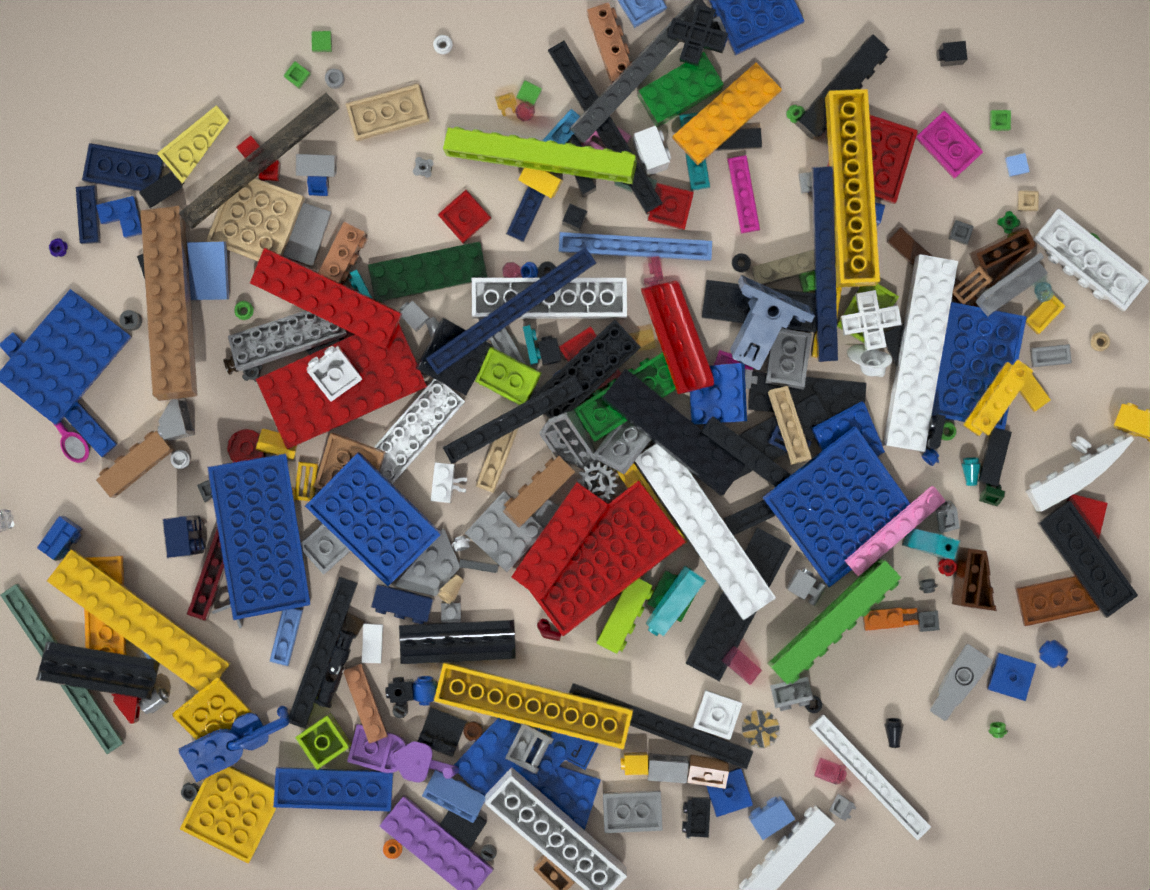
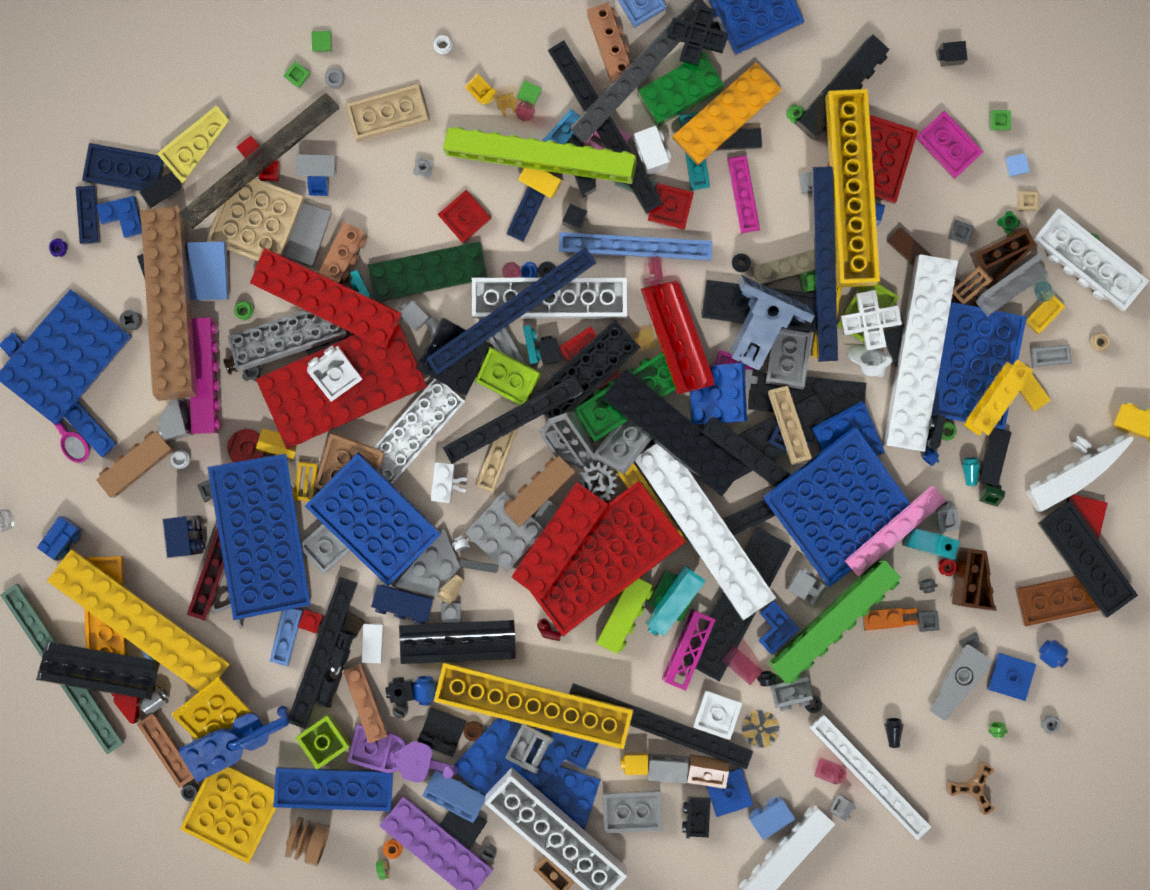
none -> nougat plate [137,712,194,788]
none -> dark pink brick [190,317,221,434]
none -> medium nougat wheel [285,817,330,867]
none -> red plate [298,609,324,634]
none -> bright green tile [376,859,389,880]
none -> yellow bracket [464,74,497,105]
none -> dark pink fence [662,609,716,691]
none -> black plate [757,671,776,687]
none -> blue plate [758,600,800,655]
none -> medium nougat piece [946,761,995,815]
none -> dark grey tile [959,632,979,650]
none -> light grey plate [1041,715,1060,734]

